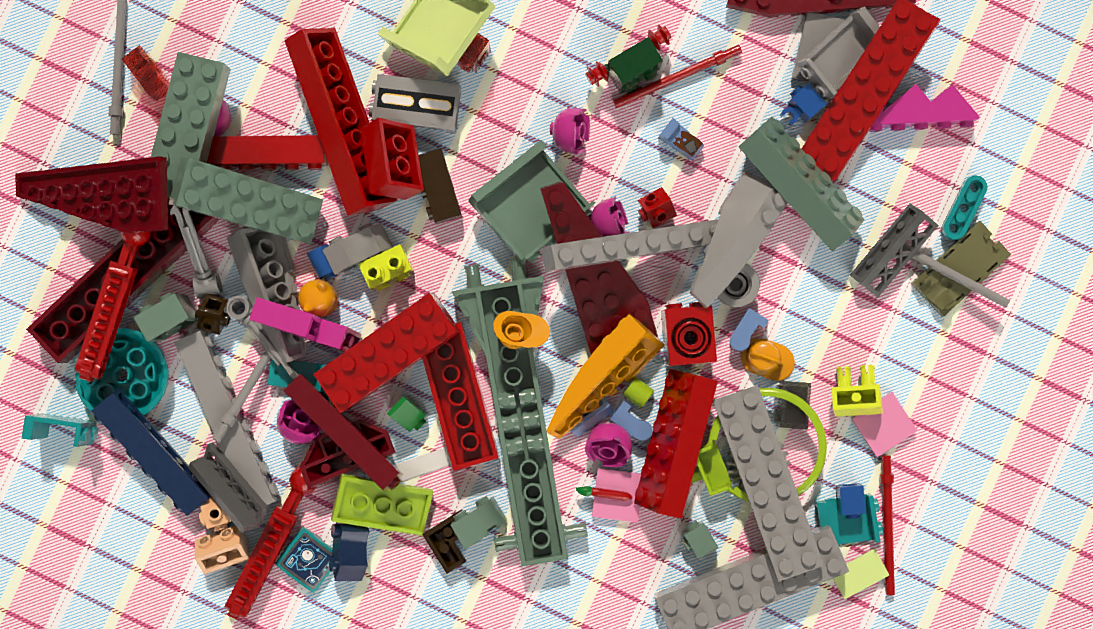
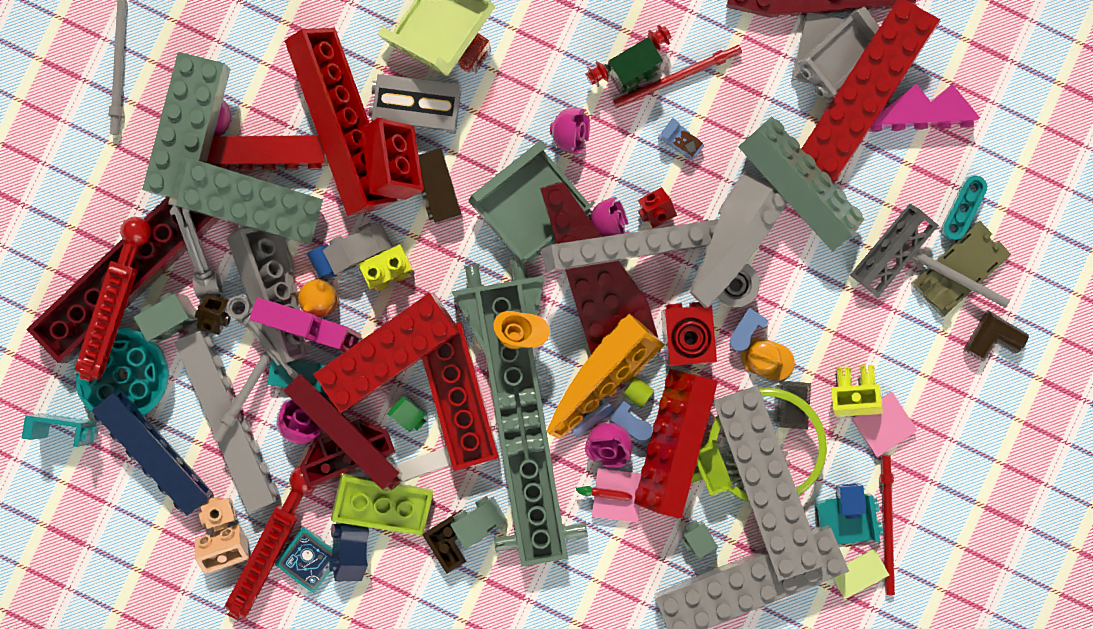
dark red wing [15,156,168,233] -> none
clear red brick [121,45,170,101] -> none
dark grey fence [188,442,268,534] -> none
blue brick [780,83,827,126] -> none
none -> dark brown brick [963,310,1029,362]

